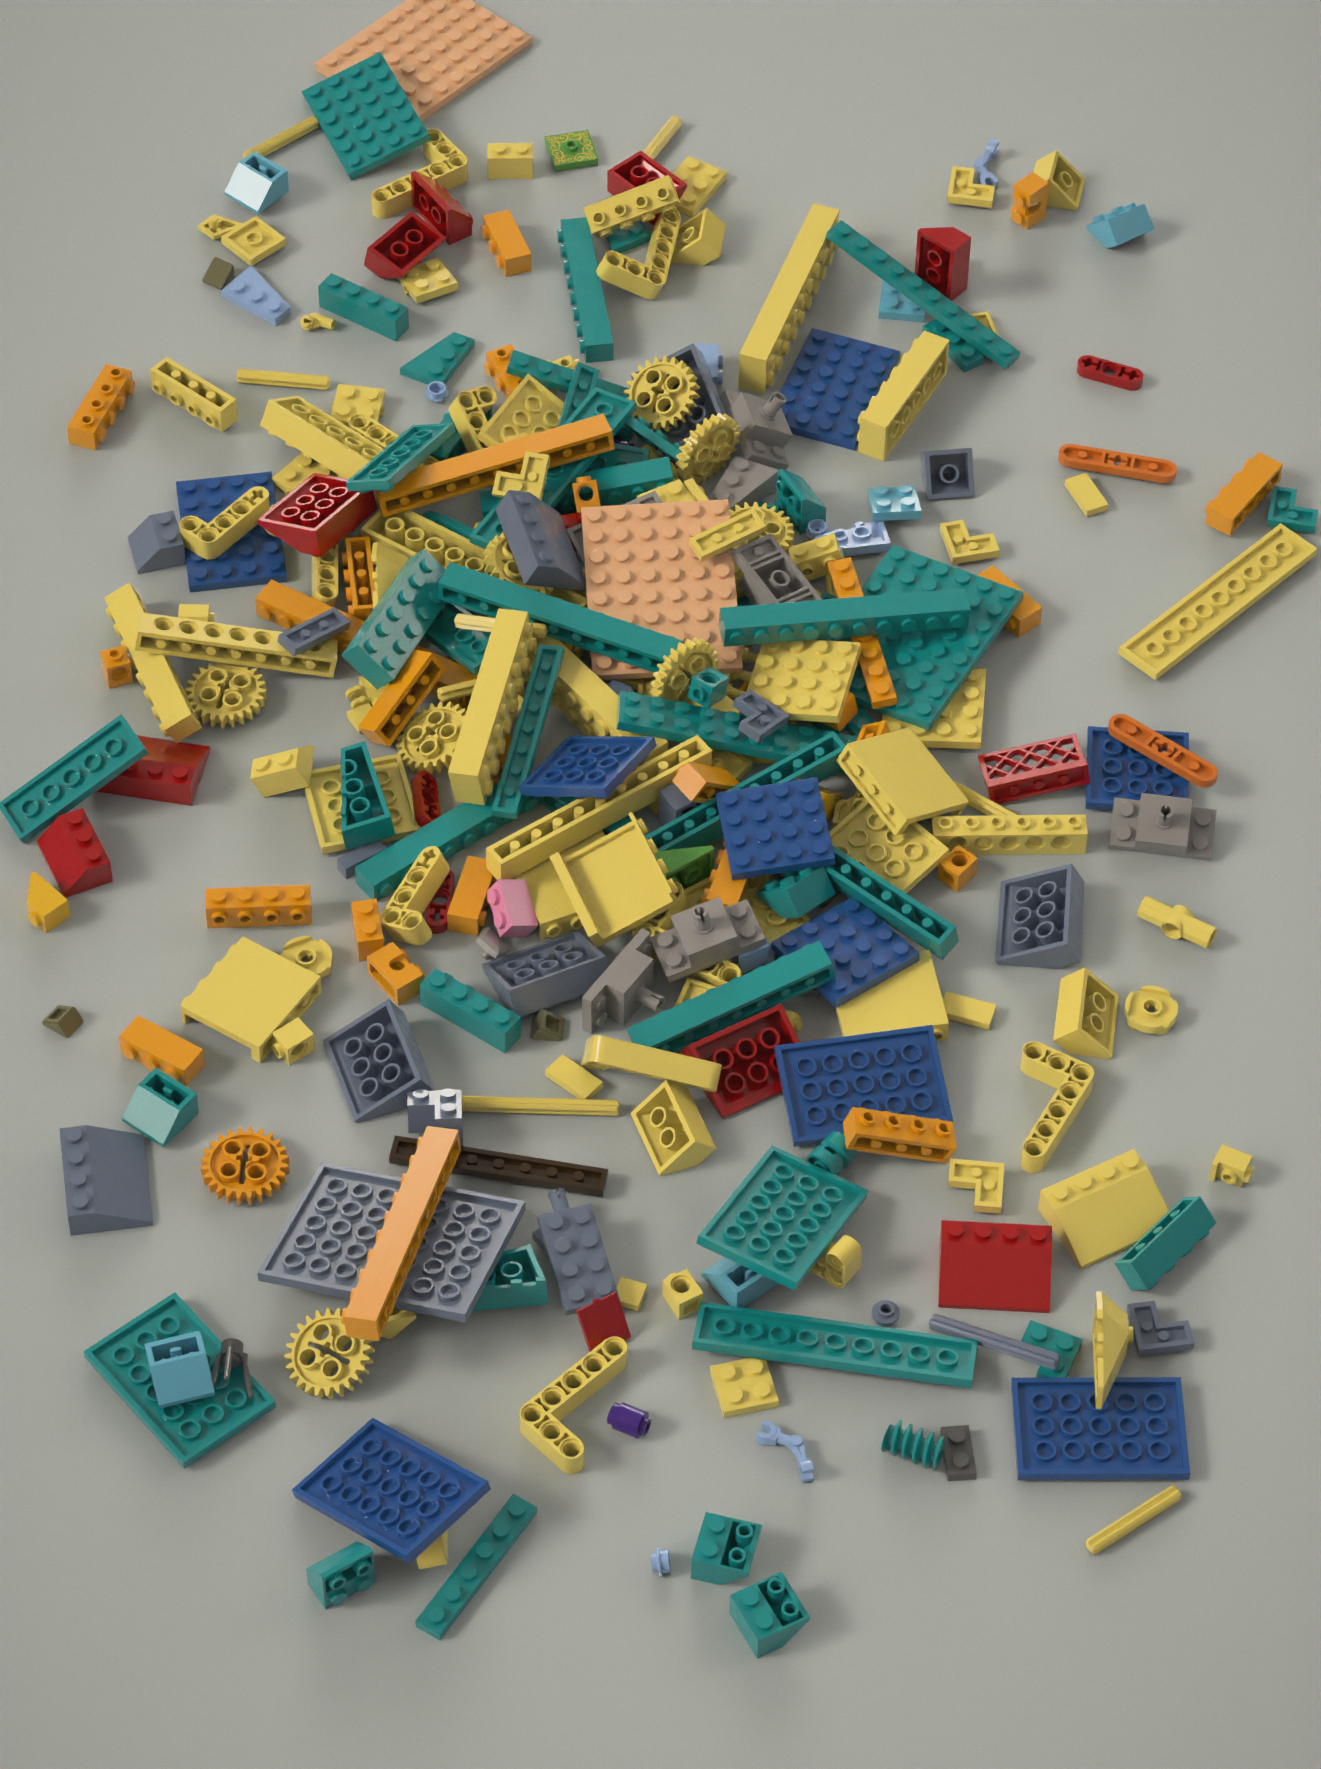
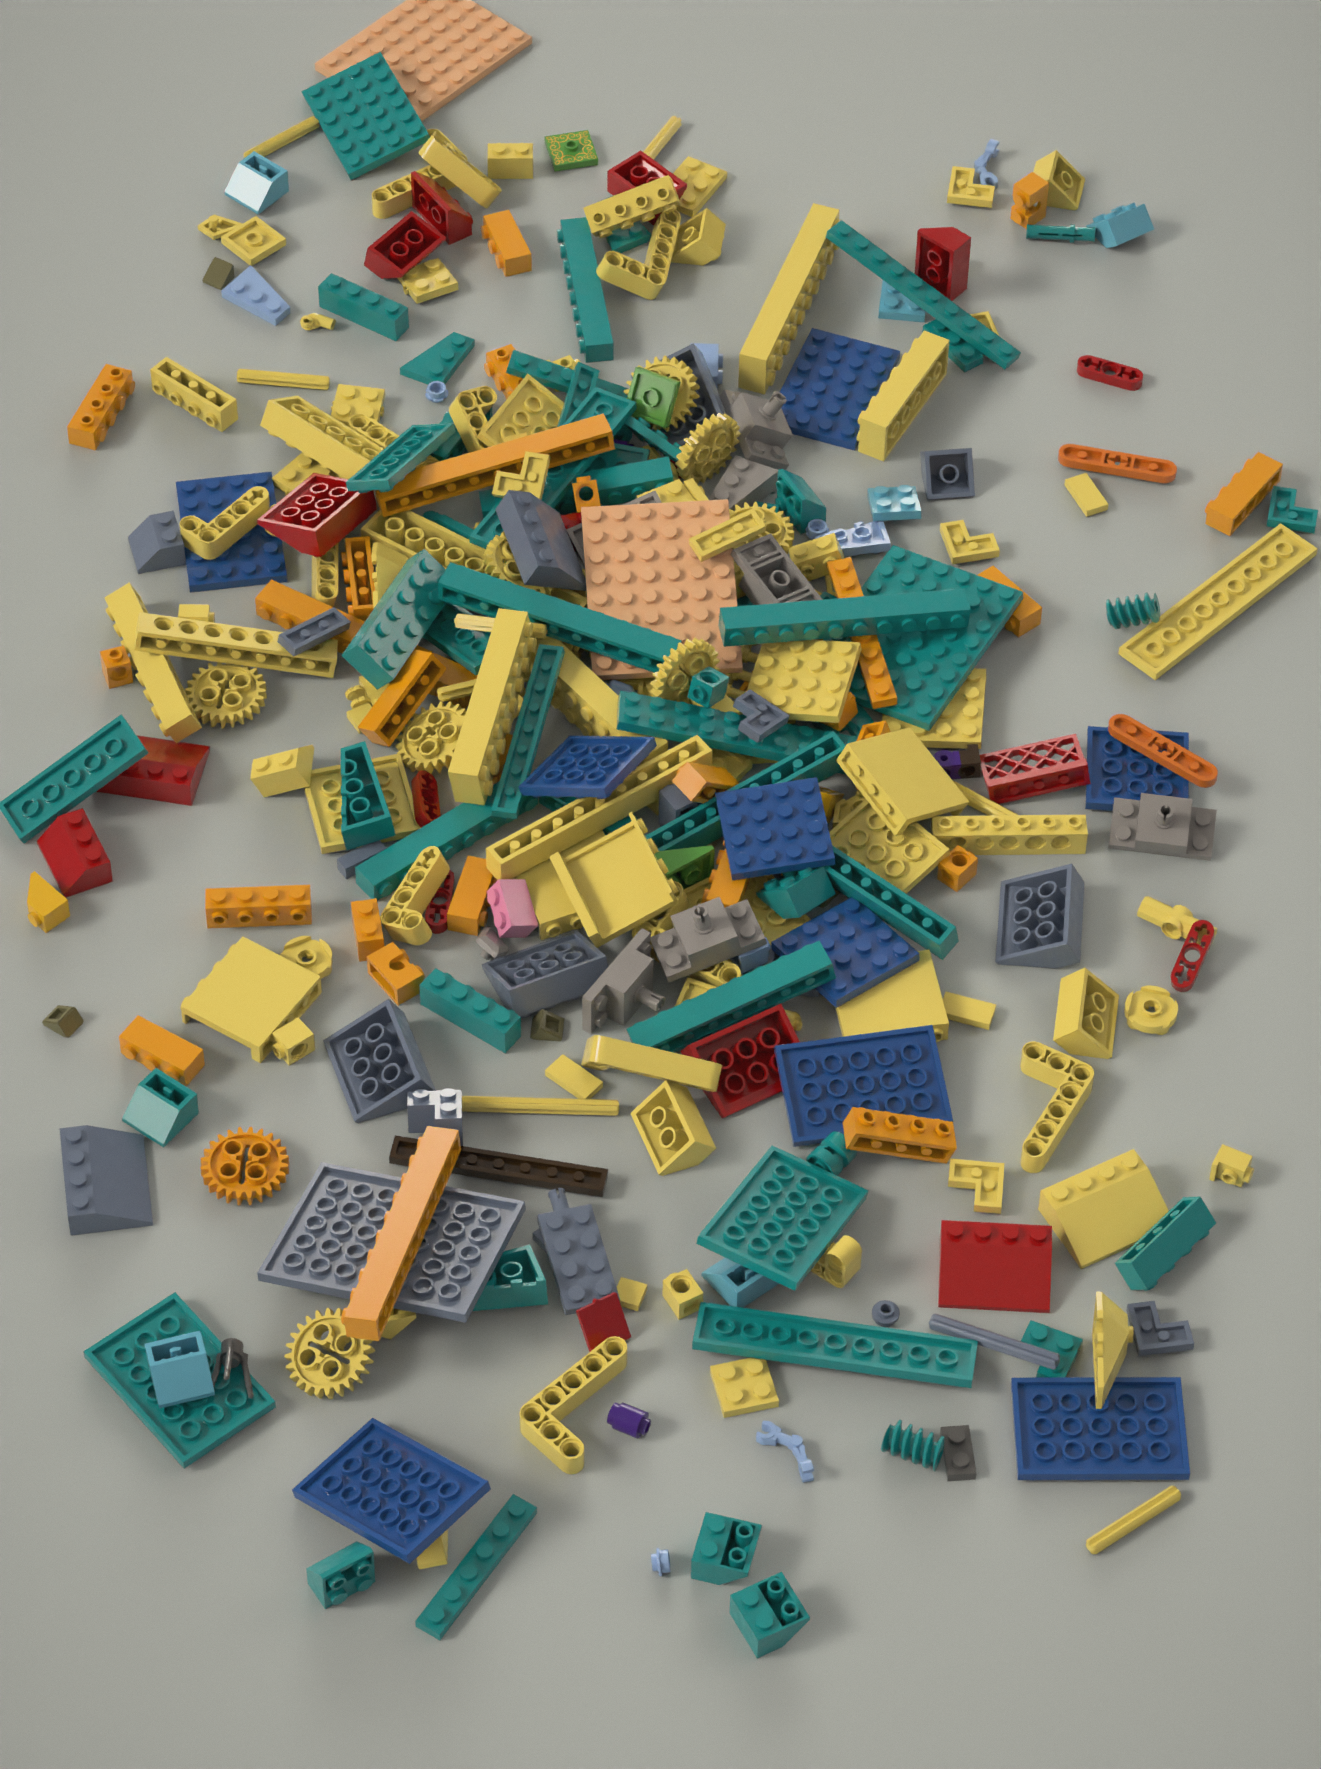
none -> light yellow beam [418,131,502,208]
none -> bright green plate [627,367,681,428]
none -> leg [933,744,981,780]
none -> teal pin [1026,224,1096,243]
none -> teal piece [1106,592,1161,629]
none -> red beam [1170,920,1214,992]

